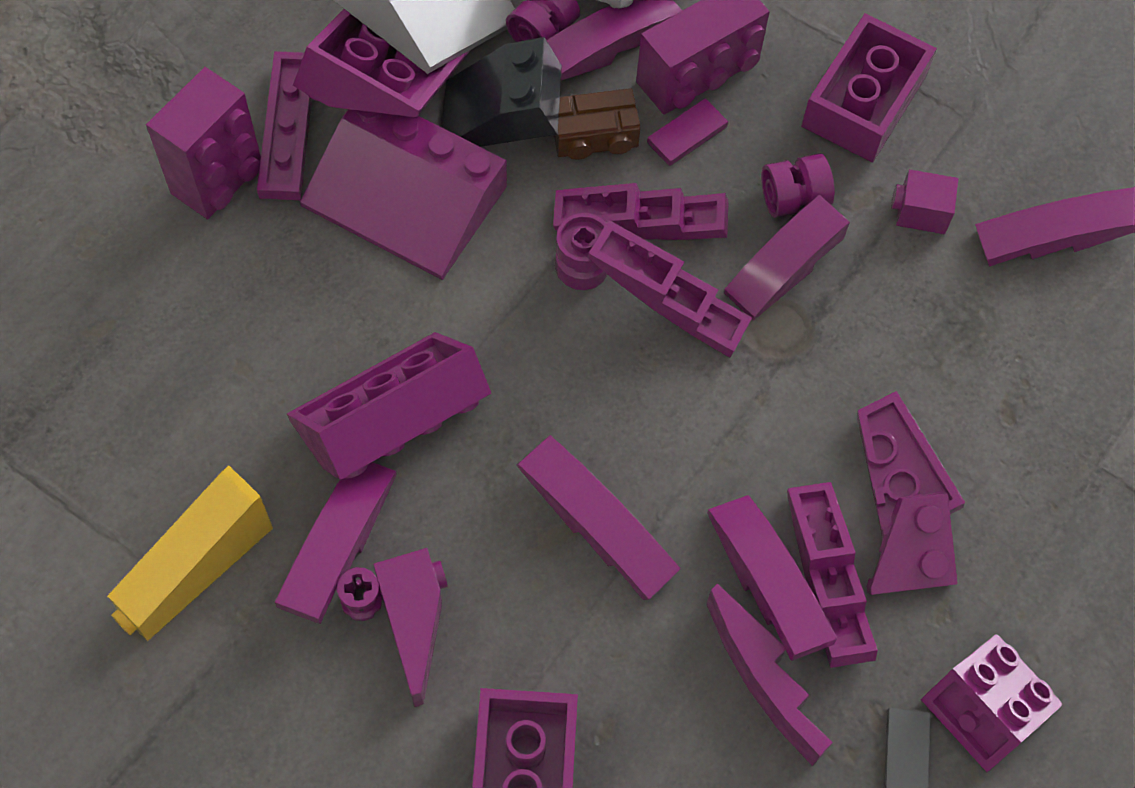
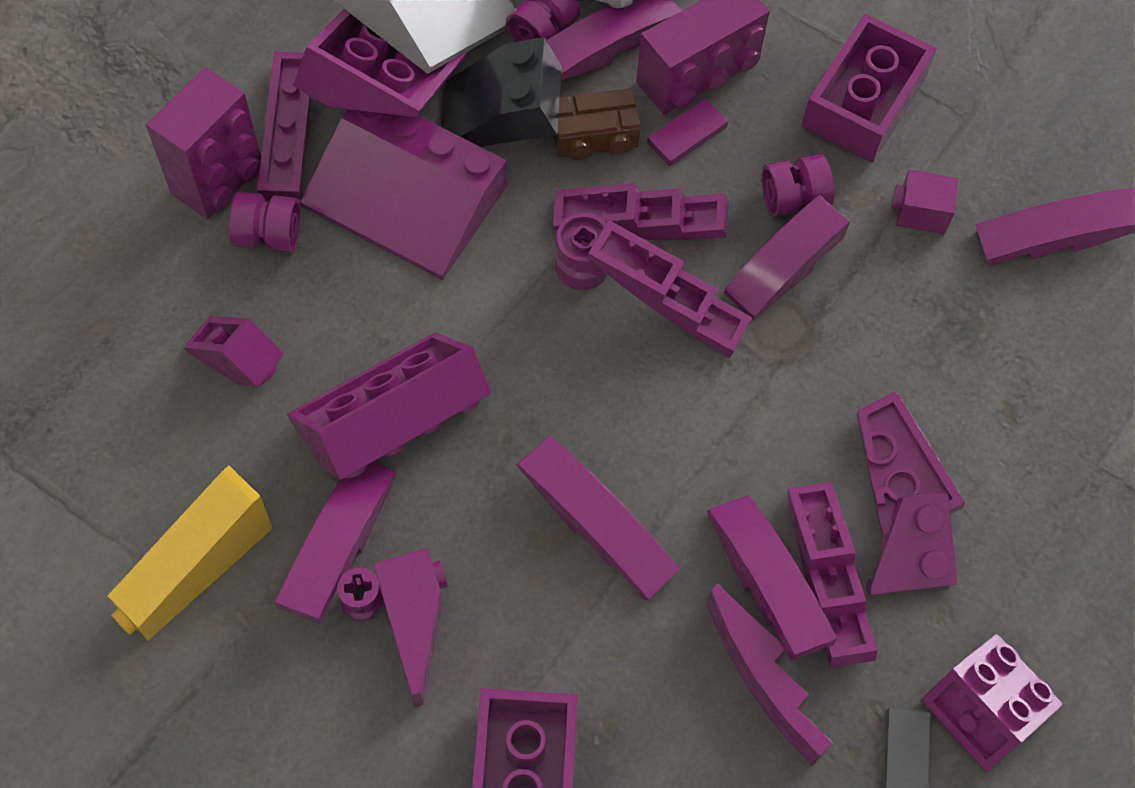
none -> magenta slope [183,316,284,387]
none -> magenta wheel [229,191,301,253]

